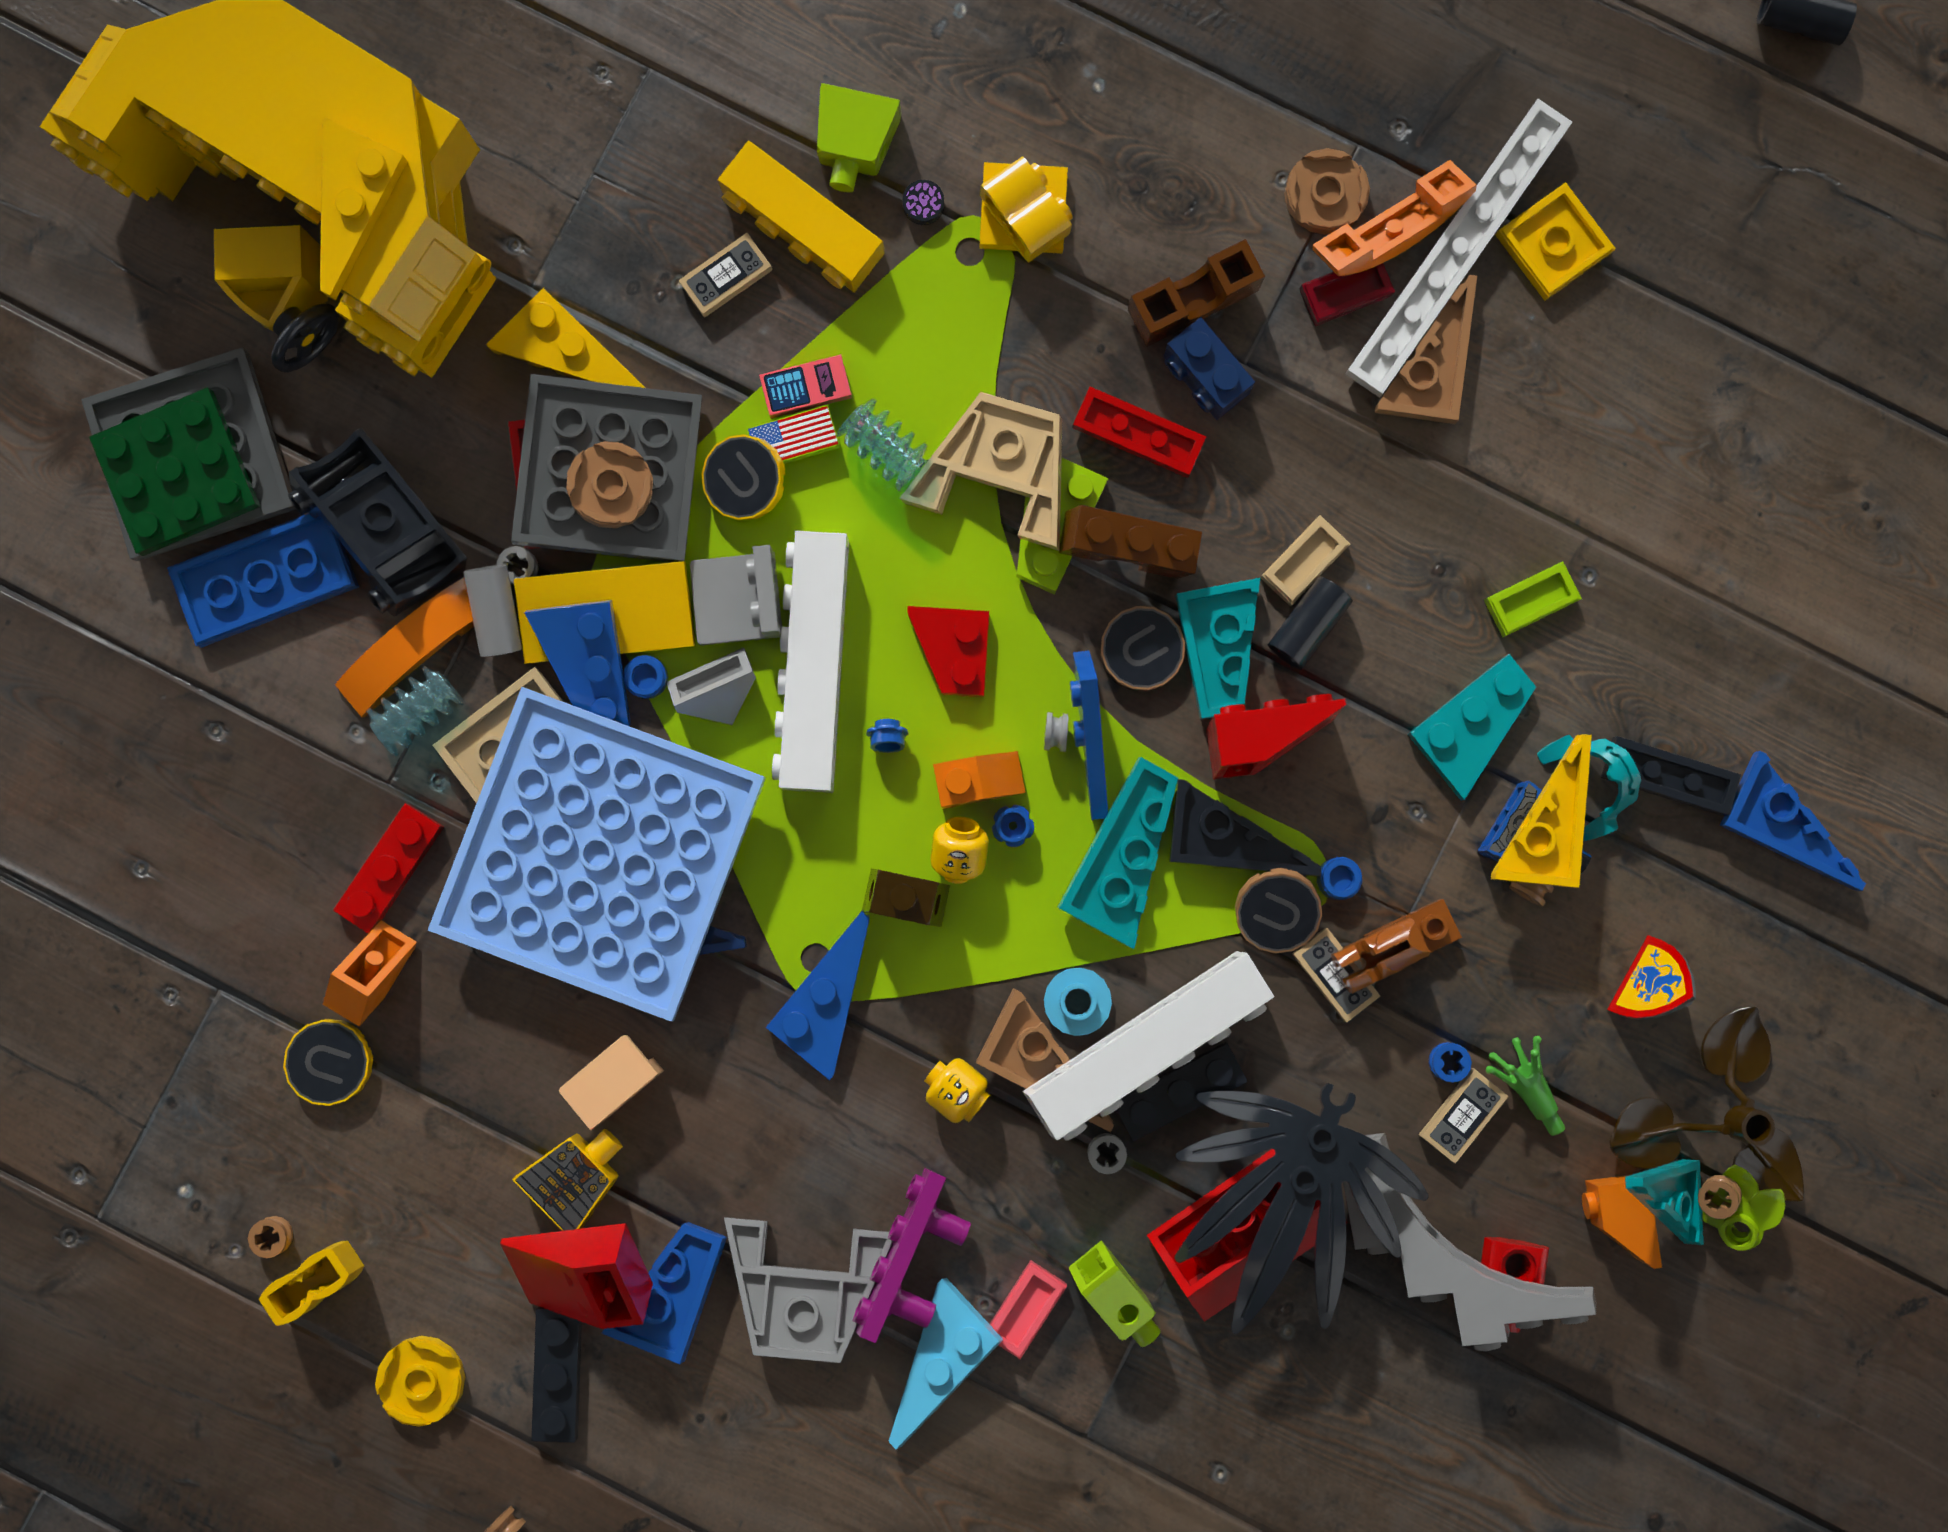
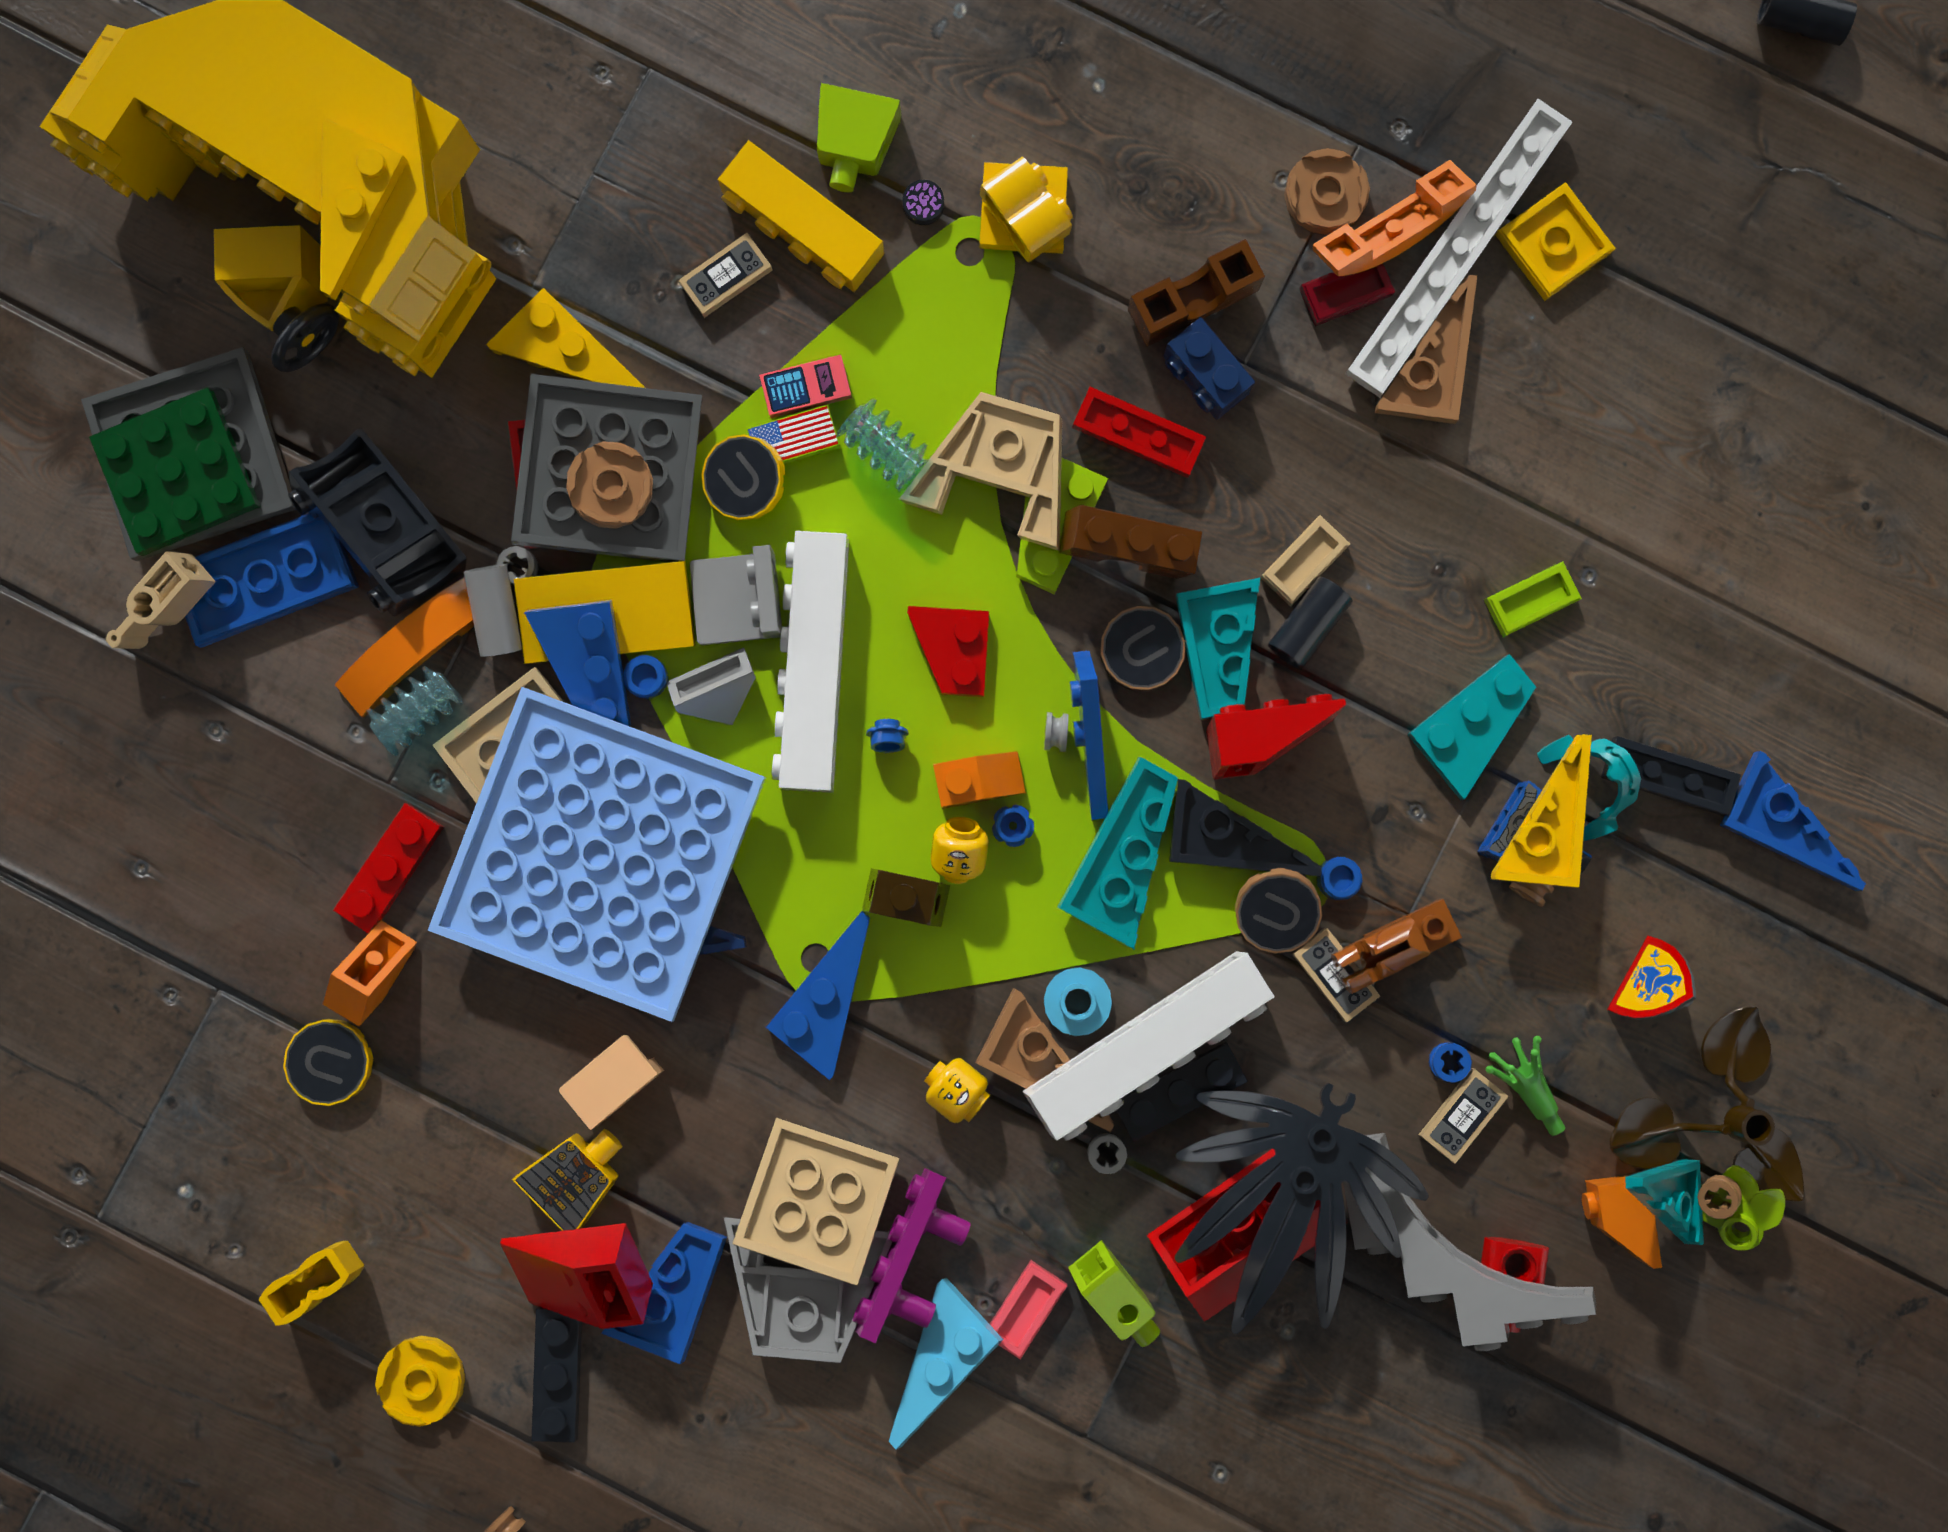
medium nougat bush [248,1216,293,1258] -> none
none -> tan piece [105,552,216,649]
none -> tan plate [732,1118,899,1286]

